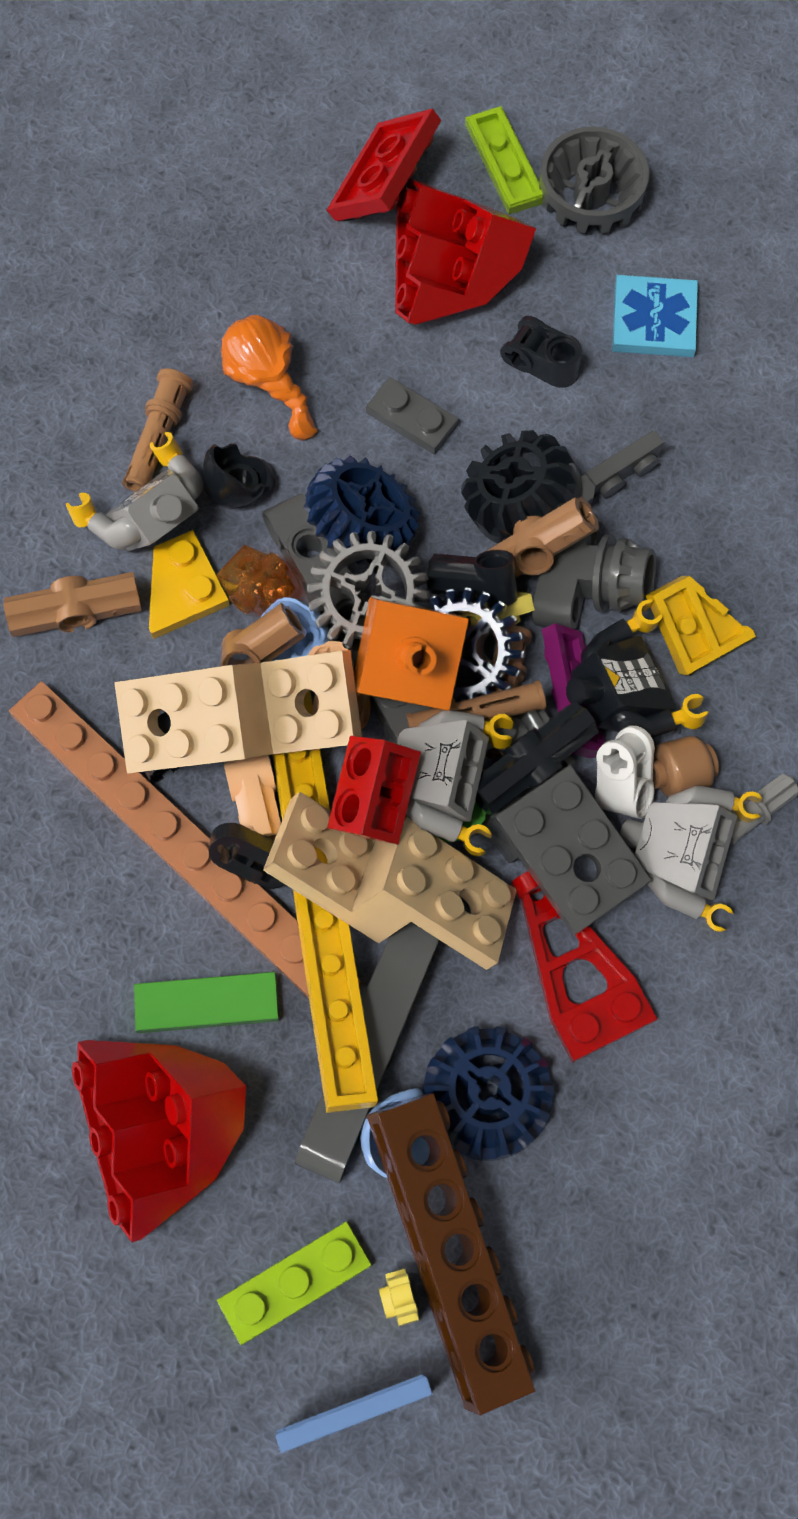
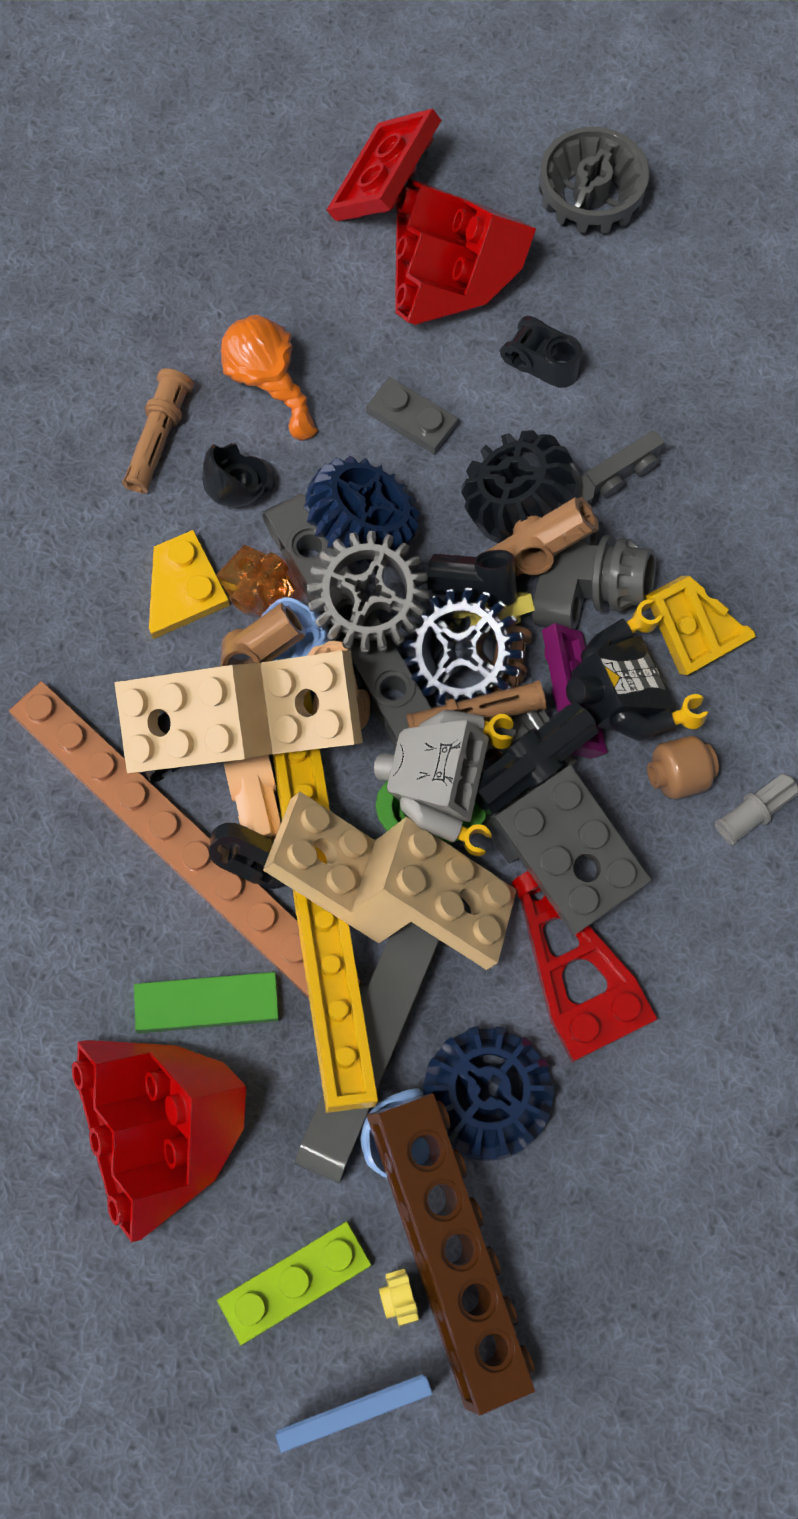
medium nougat piece [3,572,142,637] -> none
light grey torso [66,432,204,551] -> none
red brick [327,736,421,845] -> none
orange brick [354,597,469,710] -> none
lime tile [465,106,543,215] -> none
white piece [595,726,655,819] -> none
medium azure tile [612,275,697,357] -> none
light grey torso [620,785,763,932] -> none

